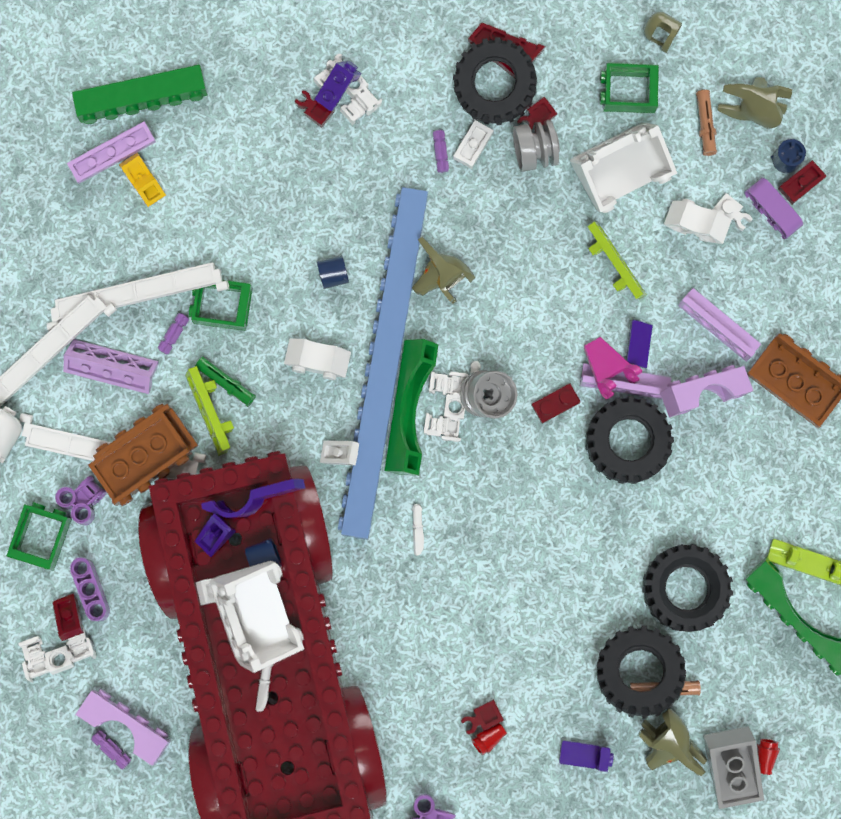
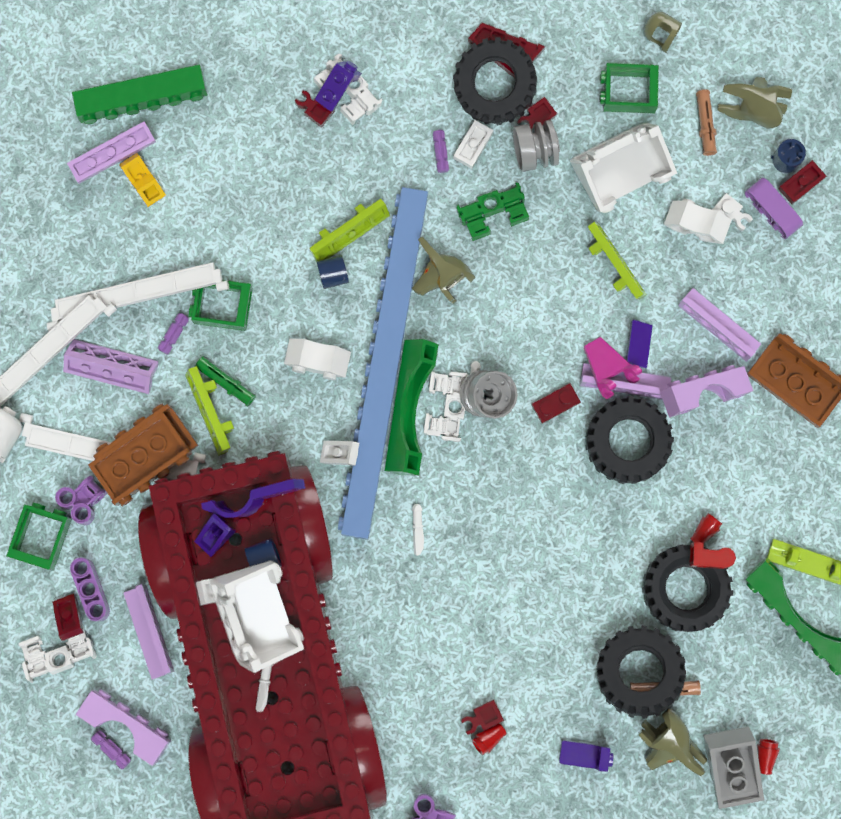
none -> lavender fence [124,584,174,680]
none -> lime hinge [309,198,390,262]
none -> green piece [457,183,529,241]
none -> red cone [690,513,722,544]
none -> red leg [690,542,736,569]

